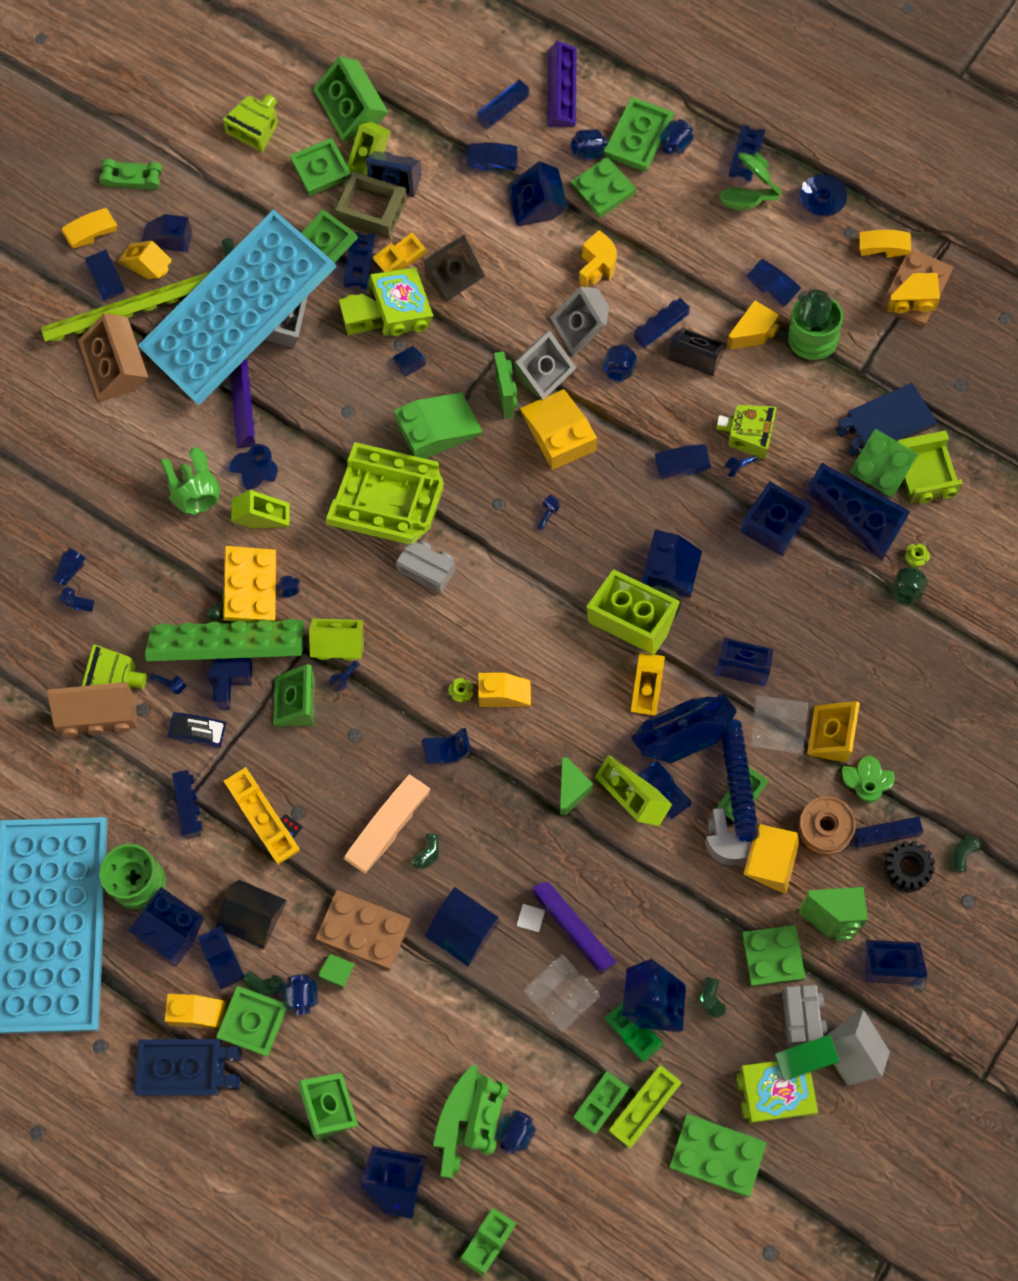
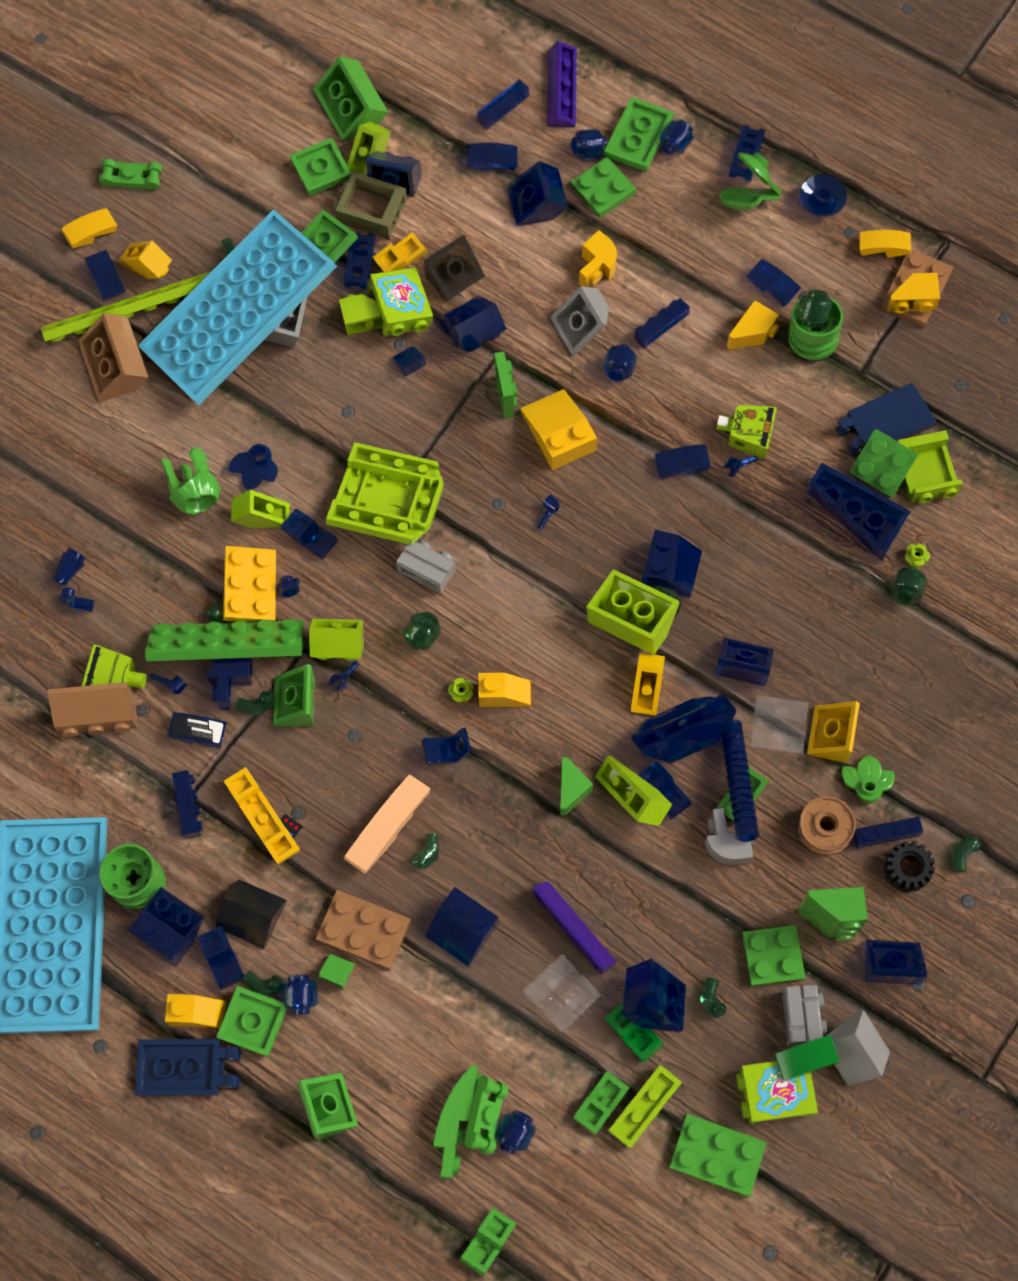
clear blue slope [142,214,192,252] -> none
lime torso [223,94,278,152] -> none
dark purple slope [230,357,256,448] -> none
clear blue slope [360,1146,427,1219] -> none
bright green slope [394,392,483,459] -> none
light grey slope [514,330,576,400] -> none
white sticker [517,904,545,932] -> none
black slope [668,327,727,376] -> none
clear blue brick [740,481,813,557] -> none
yellow slope [743,824,799,894] -> none
none -> clear green arm [235,691,274,716]
none -> clear blue slope [280,509,338,560]
none -> clear green head [403,612,441,650]
none -> clear blue slope [438,295,507,352]

